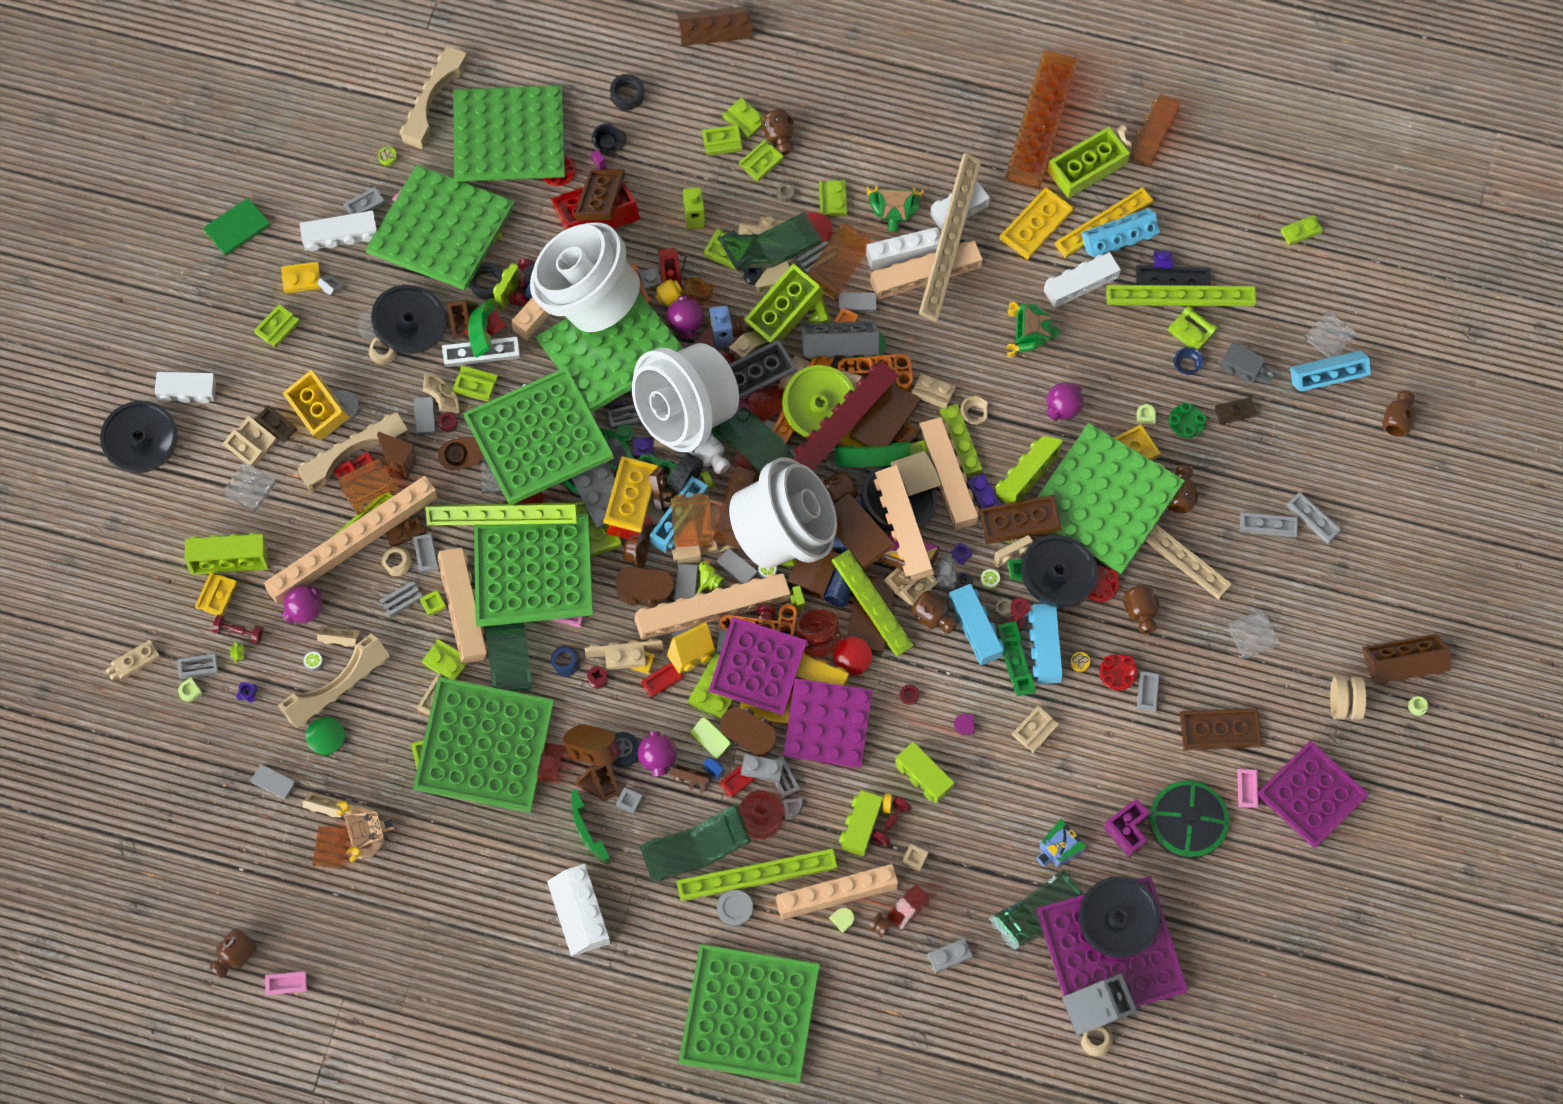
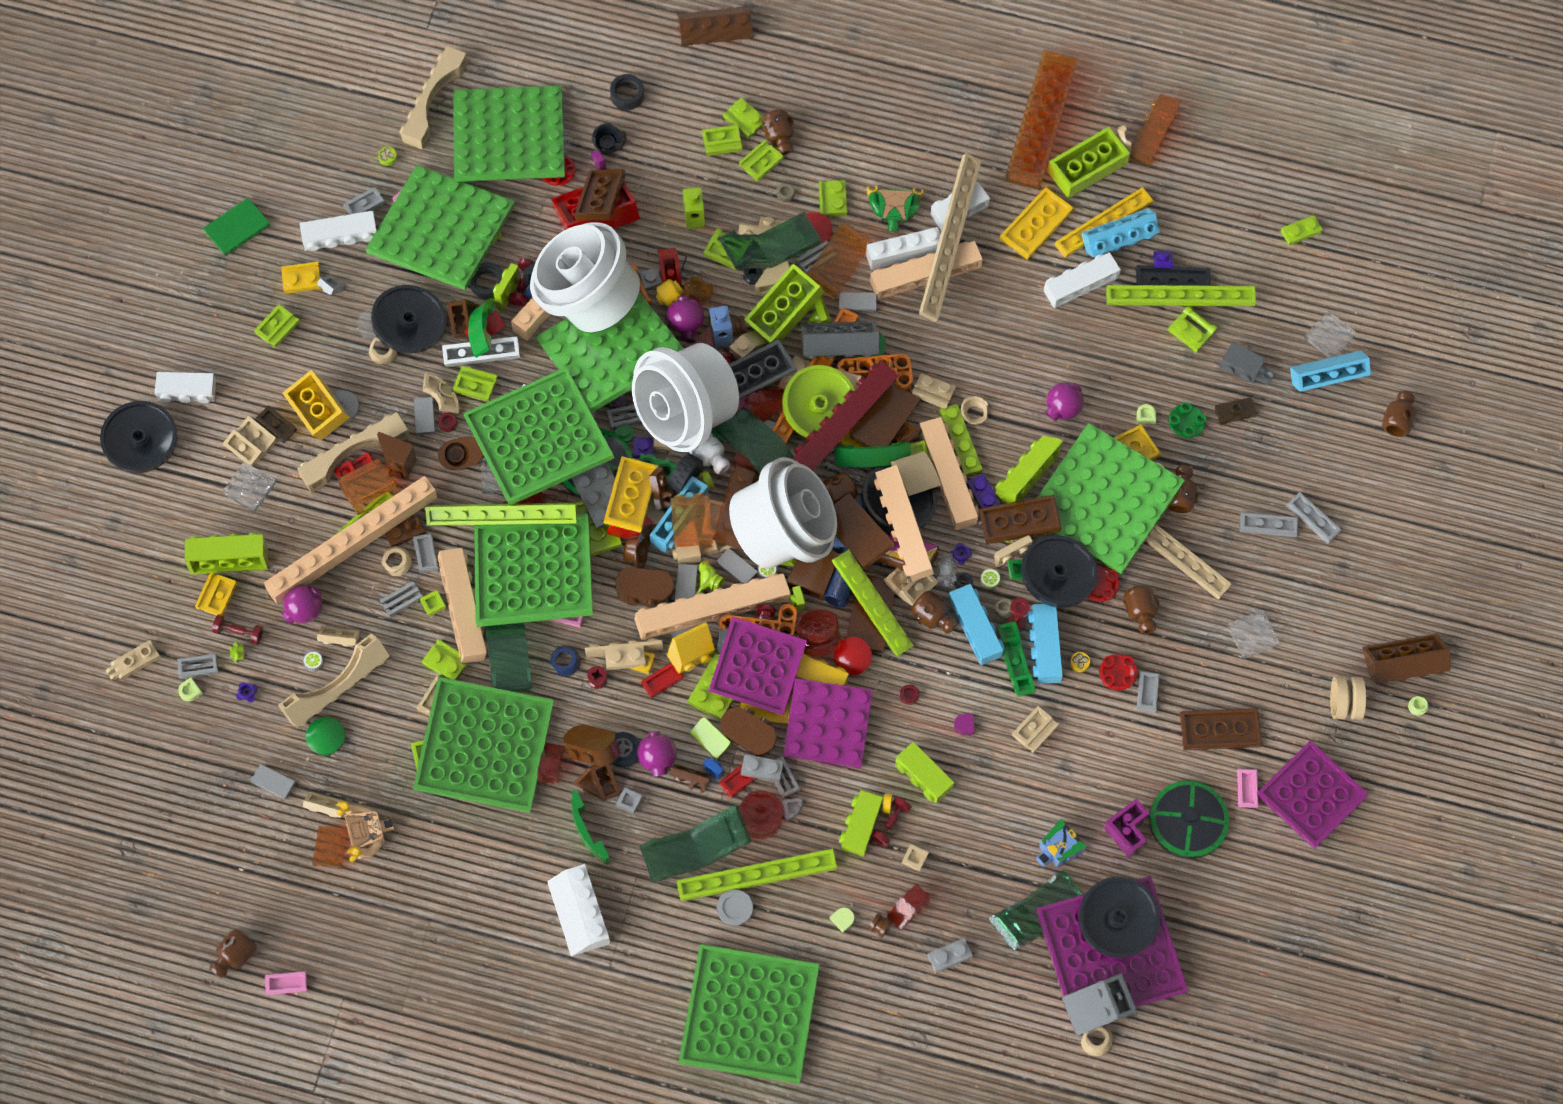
light nougat brick [776,864,898,920] -> none
torso [1006,302,1059,358] -> none
dark blue piece [1174,347,1203,375] -> none

